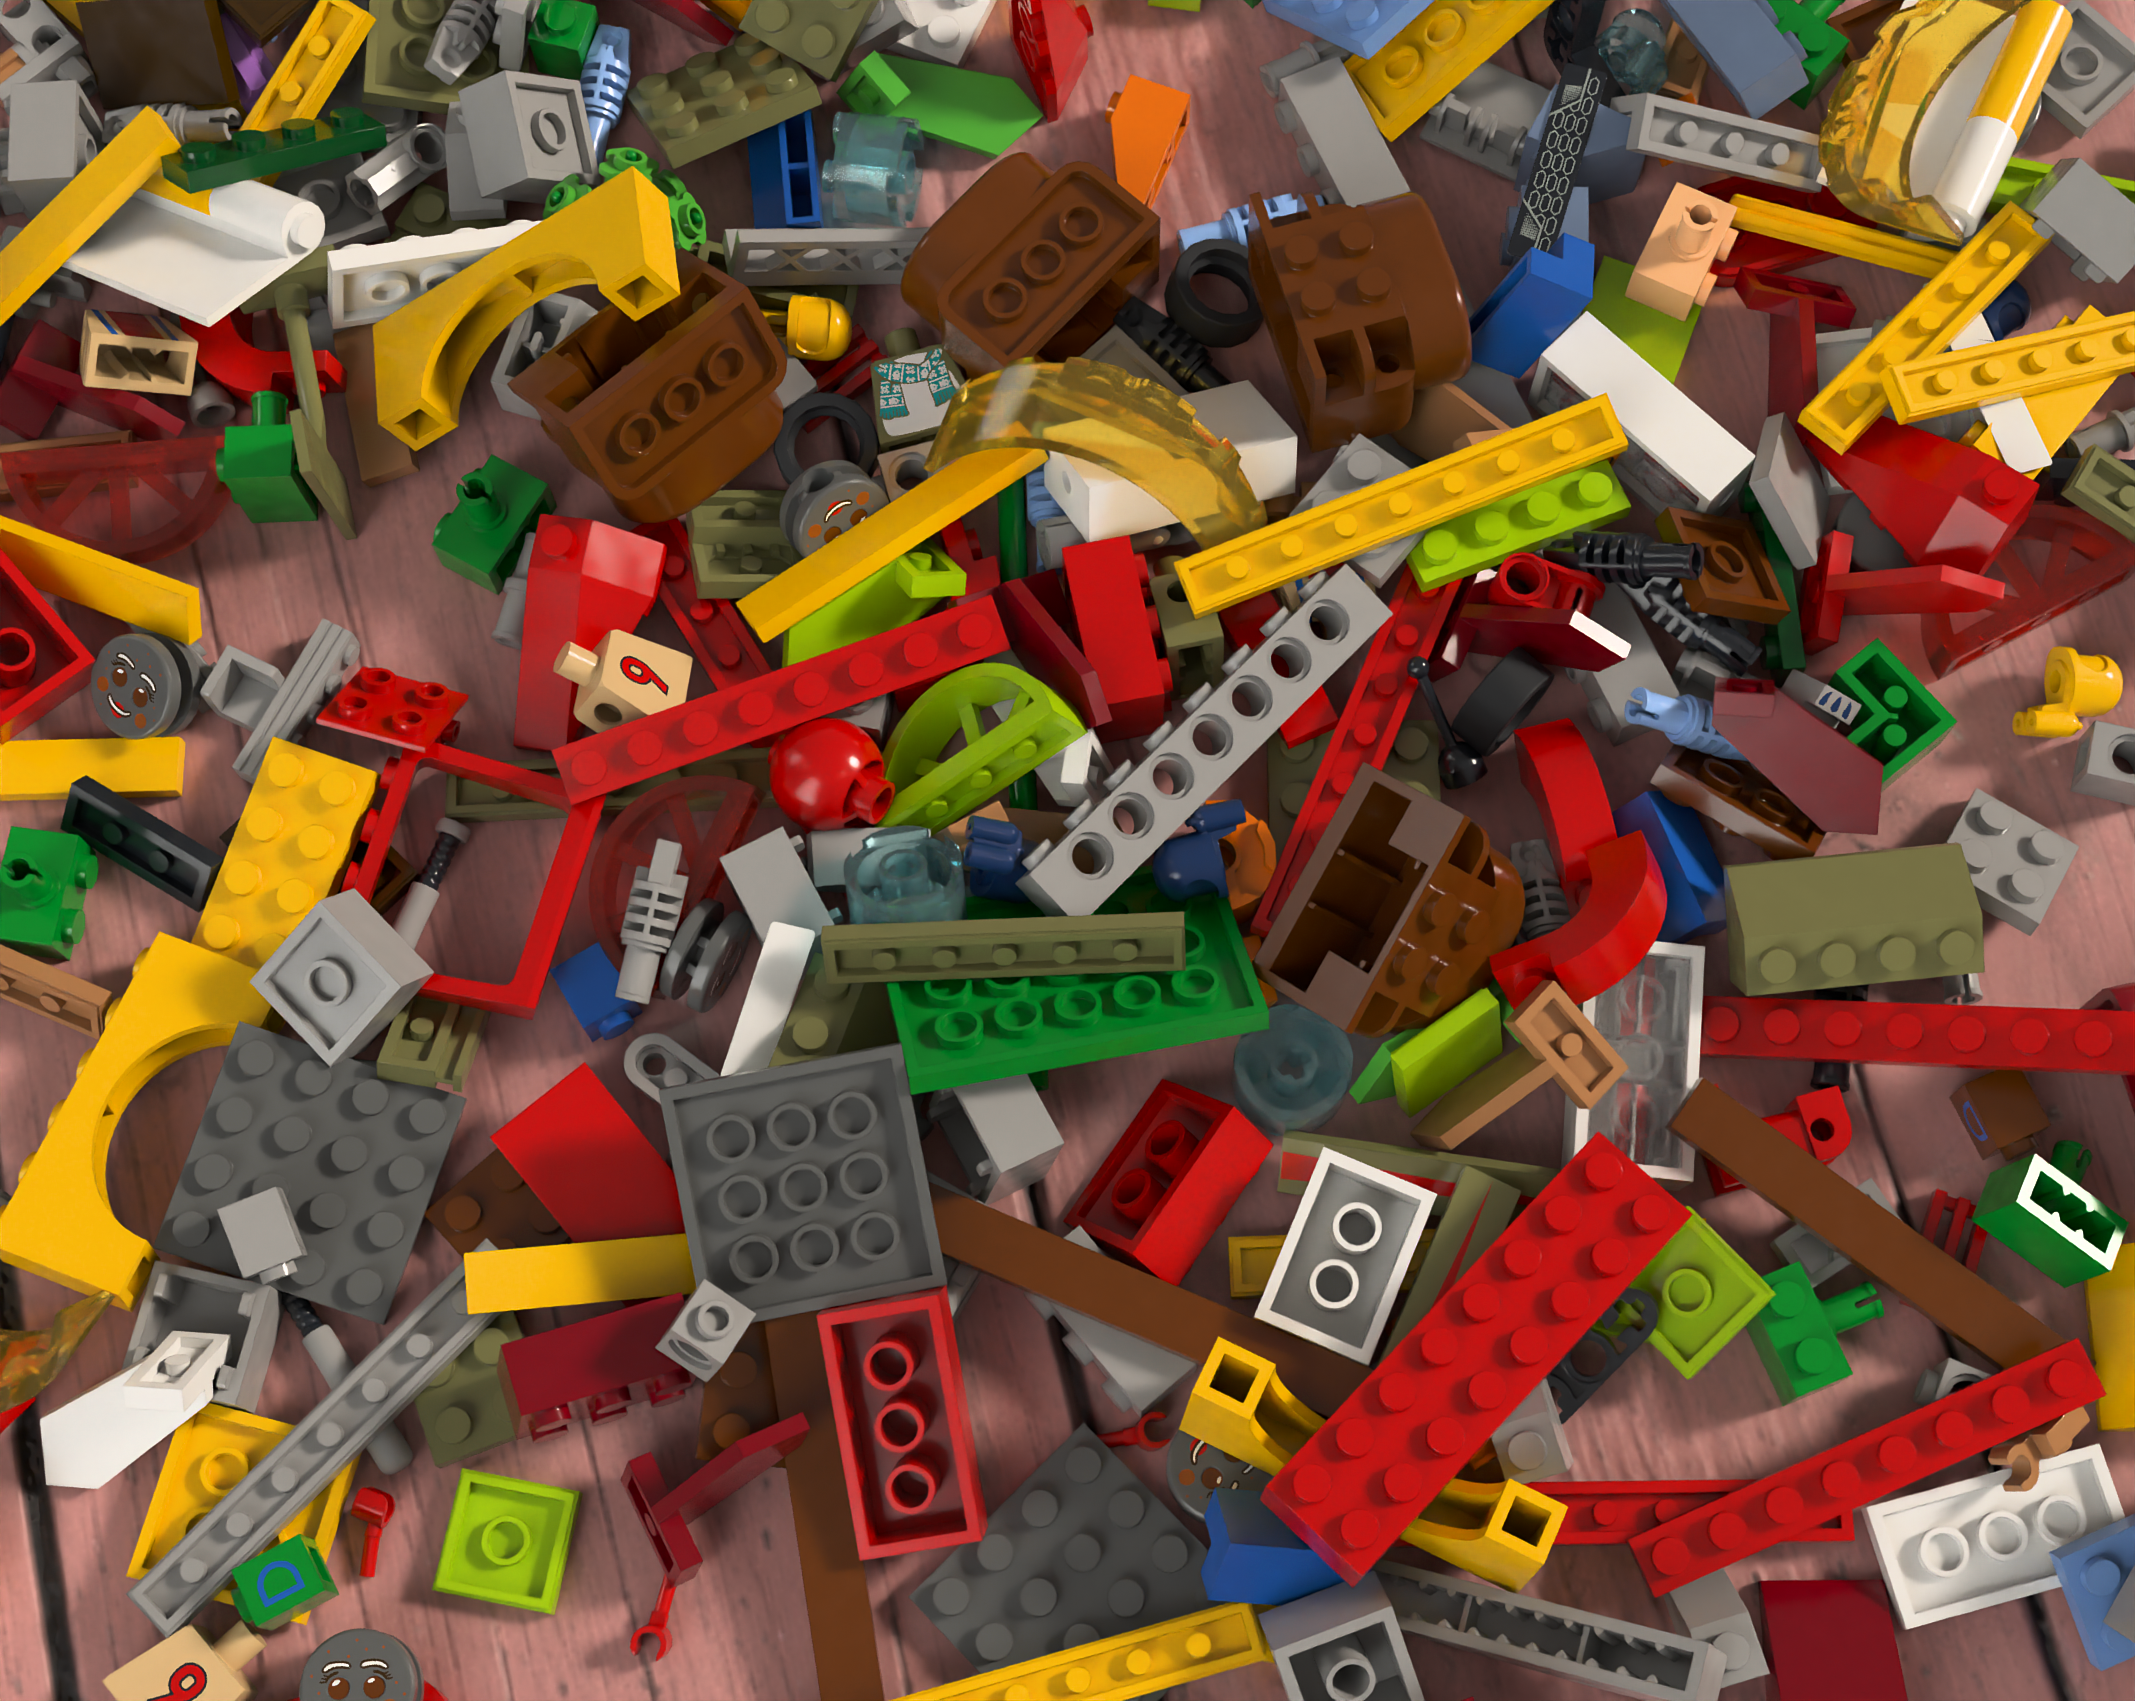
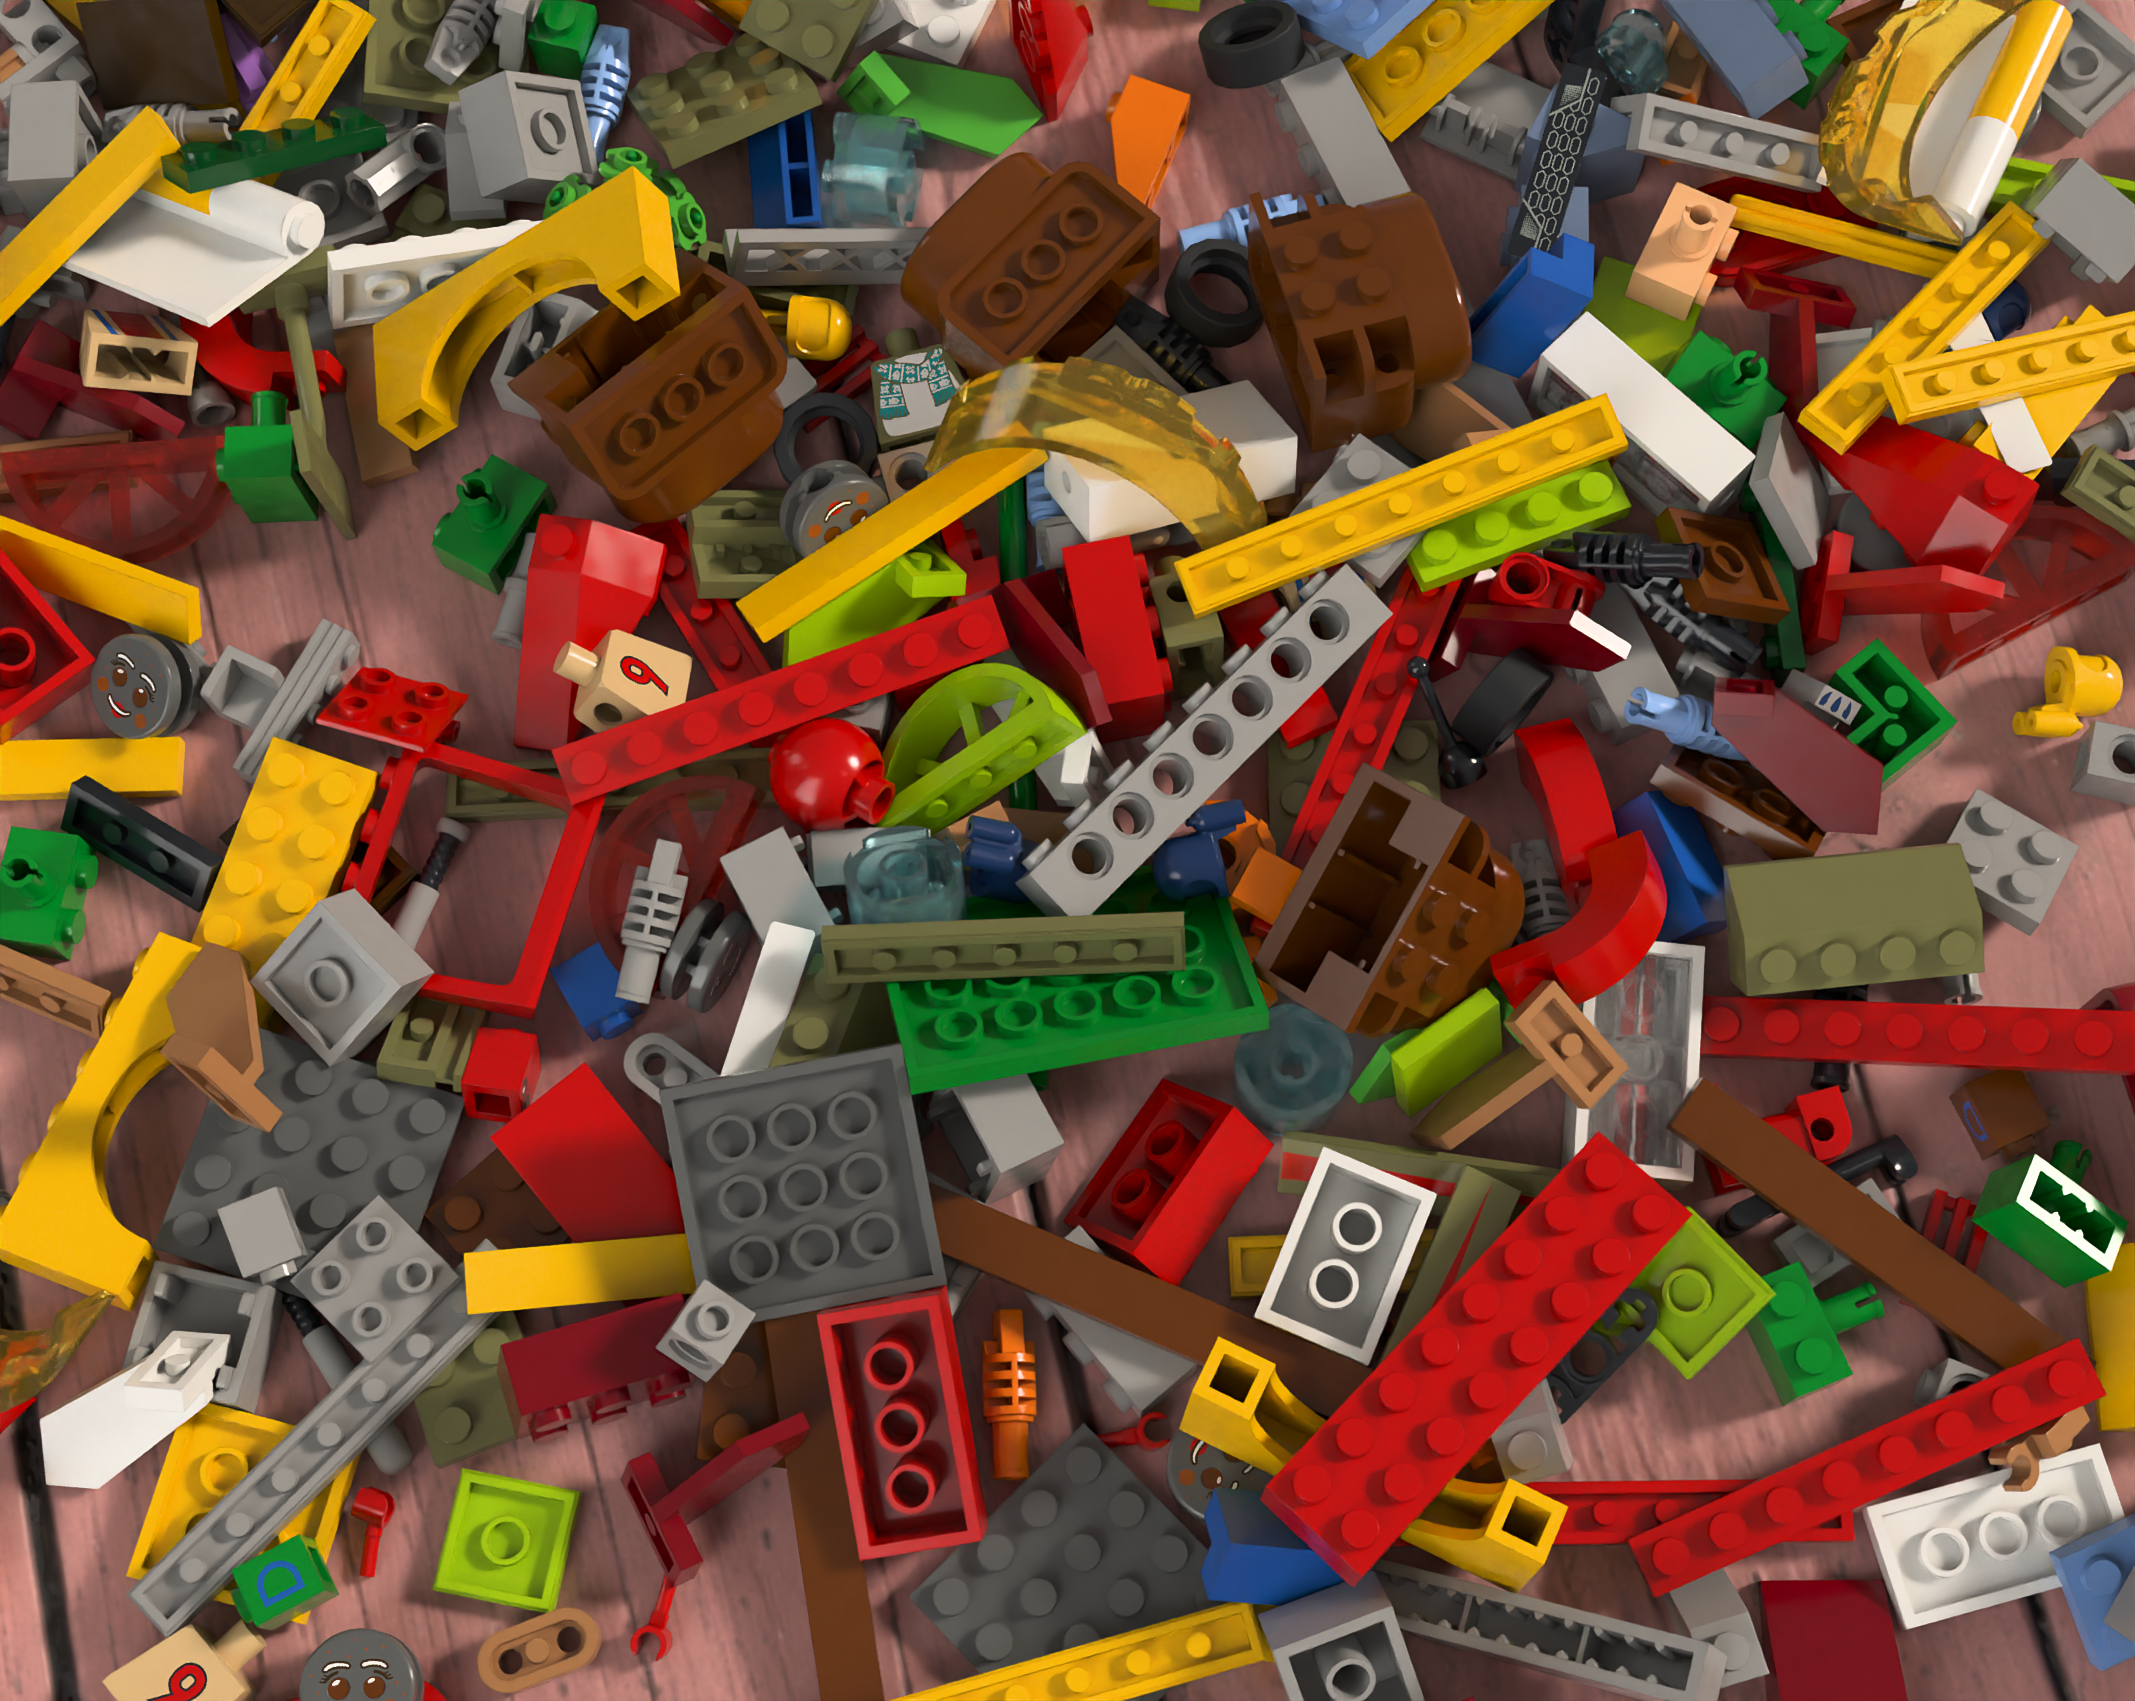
none -> medium nougat piece [160,941,283,1133]
none -> light grey hinge [290,1195,461,1364]
none -> red brick [461,1026,542,1123]
none -> medium nougat plate [477,1607,602,1694]
none -> orange hinge [981,1309,1037,1481]
none -> black tyre [1198,0,1305,89]
none -> orange tile [1227,846,1303,925]
none -> green brick [1661,330,1787,450]
none -> black hinge [1715,1134,1918,1239]

